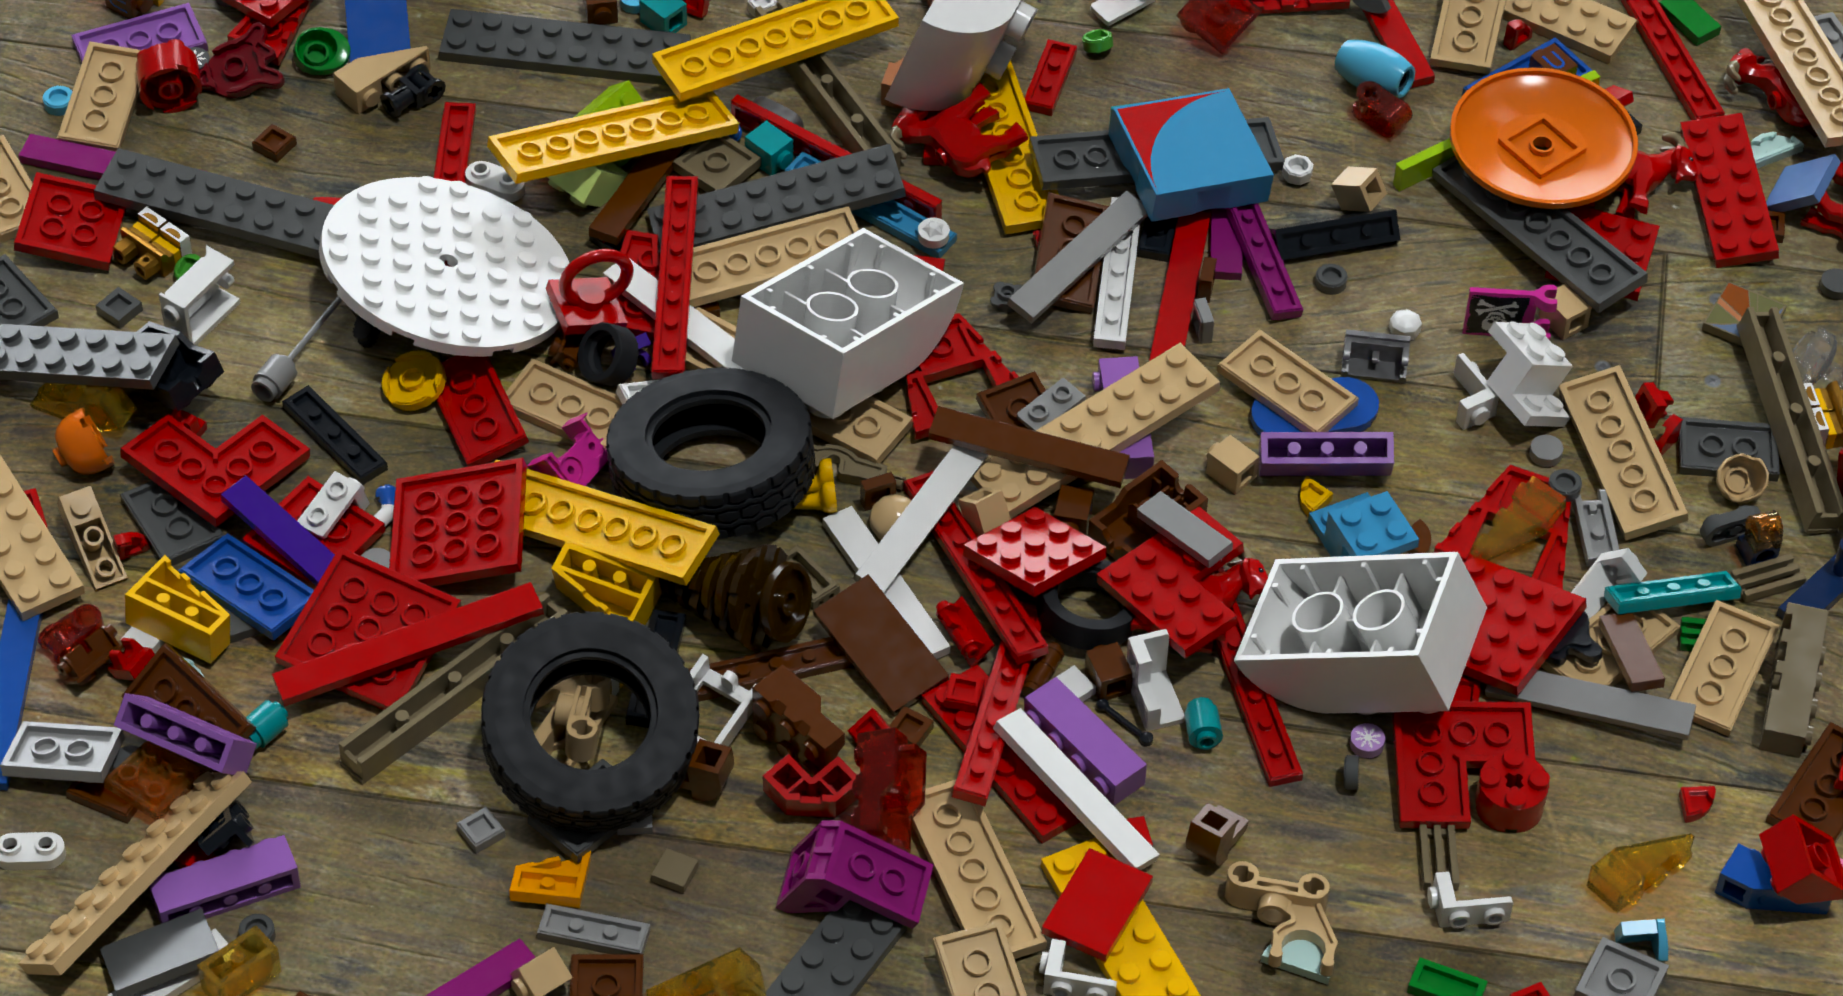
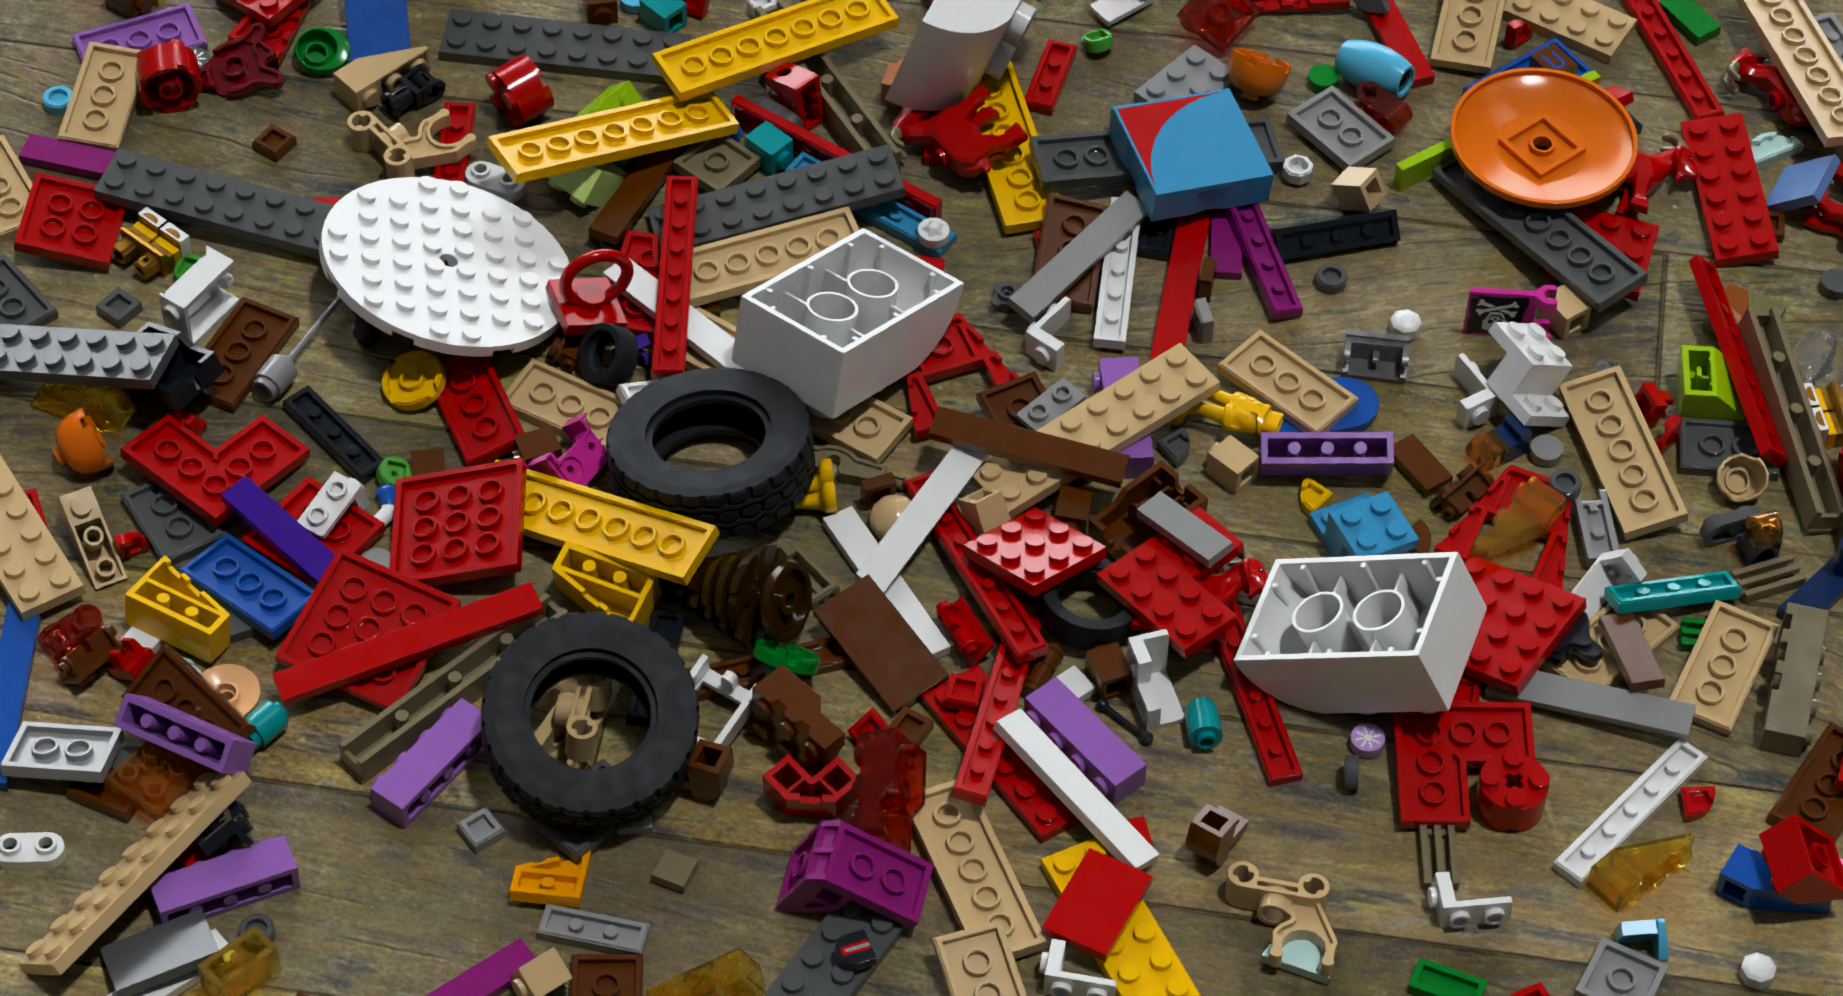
none -> reddish brown tile [194,297,300,414]
none -> light nougat dish [201,664,261,716]
none -> tan piece [347,109,478,179]
none -> medium lavender brick [370,698,483,829]
none -> bright green tile [376,456,411,487]
none -> reddish brown tile [410,448,445,476]
none -> red brick [485,55,554,129]
none -> reddish brown brick [510,425,562,469]
none -> green tile [752,638,821,678]
none -> red torso [759,62,825,131]
none -> black tile [835,929,876,970]
none -> white bracket [1025,296,1071,372]
none -> light grey plate [1134,44,1235,103]
none -> dark grey tile [1157,427,1190,469]
none -> yellow piece [1167,390,1285,436]
none -> orange cylinder [1228,48,1291,101]
none -> light grey plate [1286,85,1395,170]
none -> green tile [1307,64,1339,93]
none -> reddish brown tile [1394,434,1453,497]
none -> reddish brown hinge [1429,460,1494,520]
none -> leg [1465,413,1532,472]
none -> white tile [1552,738,1708,889]
none -> lime slope [1676,345,1745,422]
none -> red tile [1688,255,1788,468]
none -> white tile [1739,952,1777,990]

